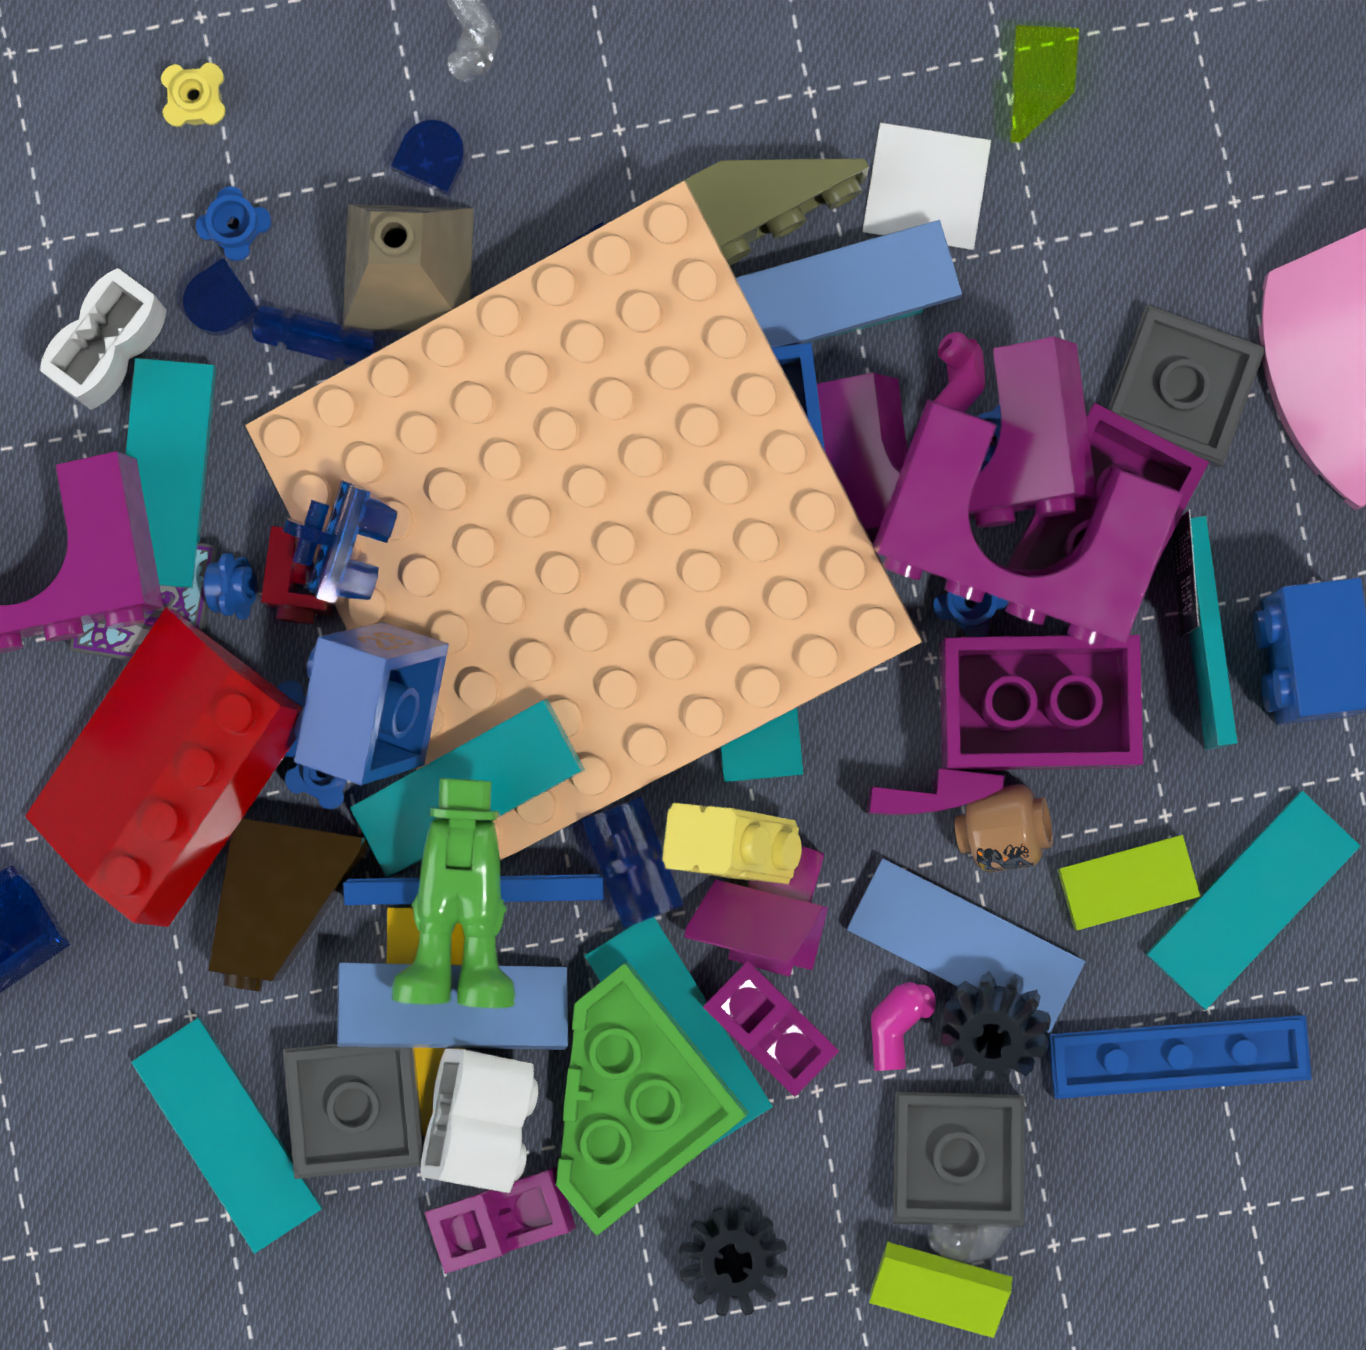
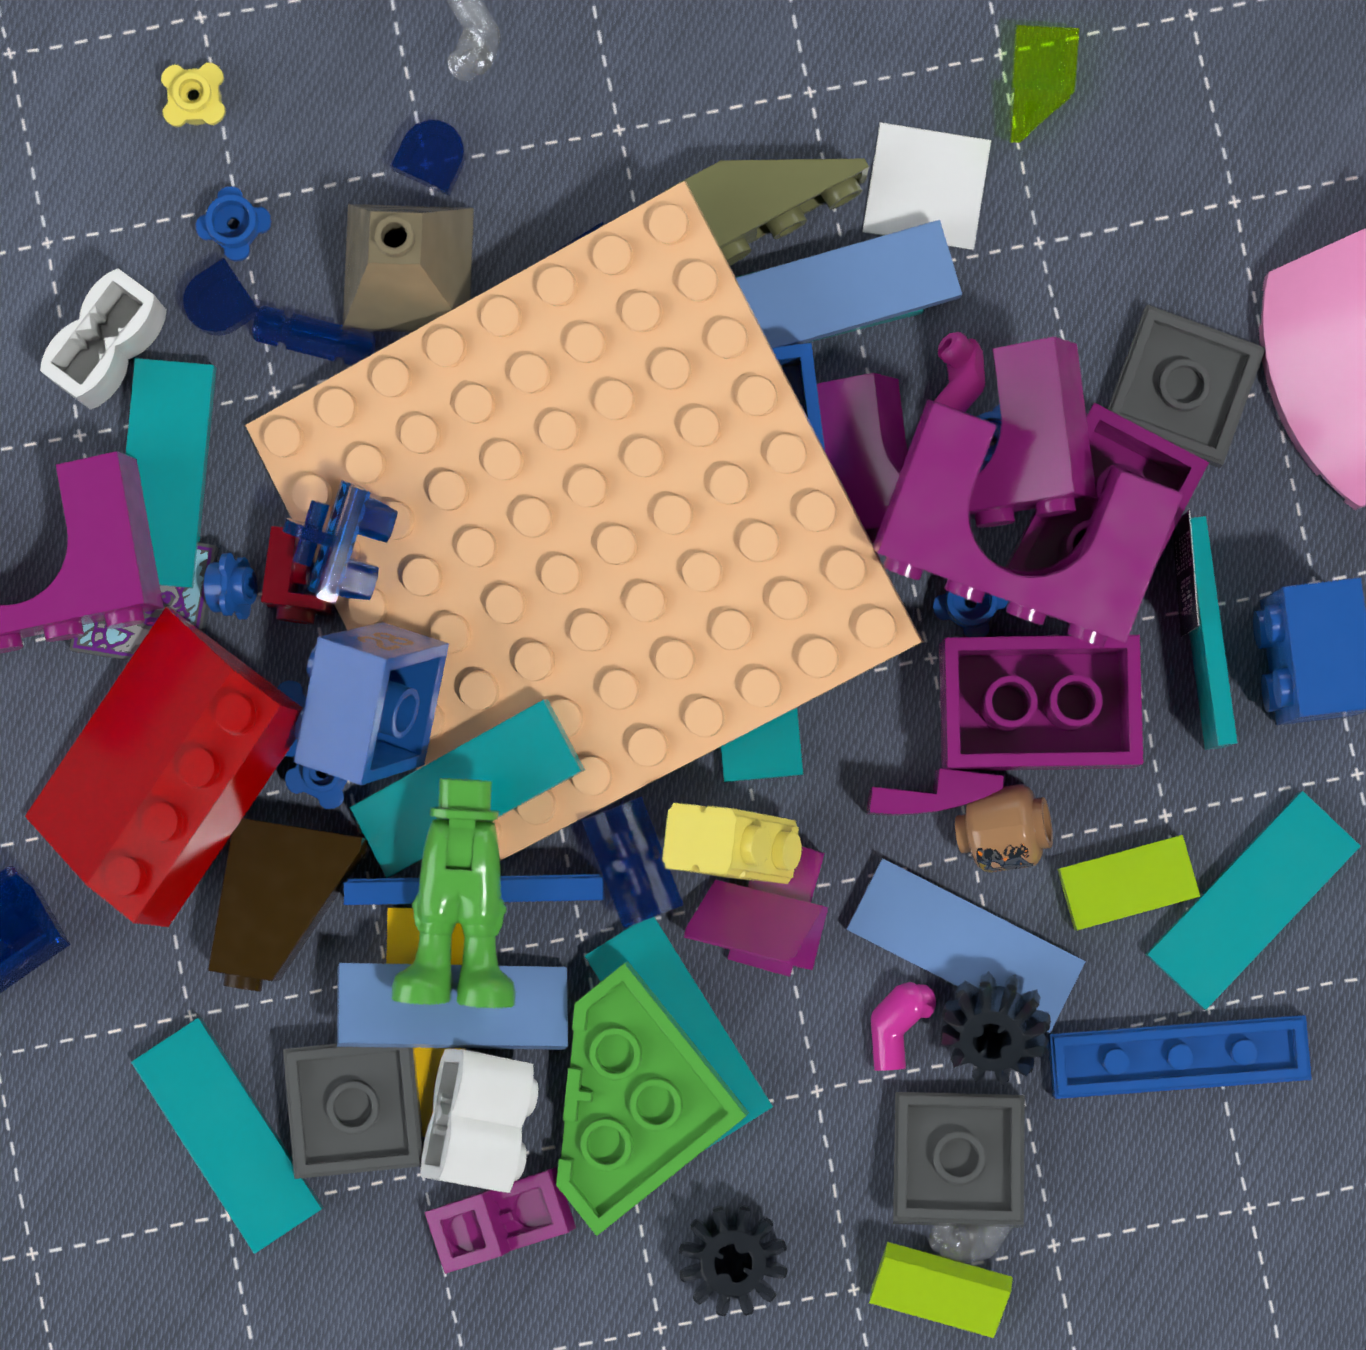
magenta slope [703,961,840,1097] -> none

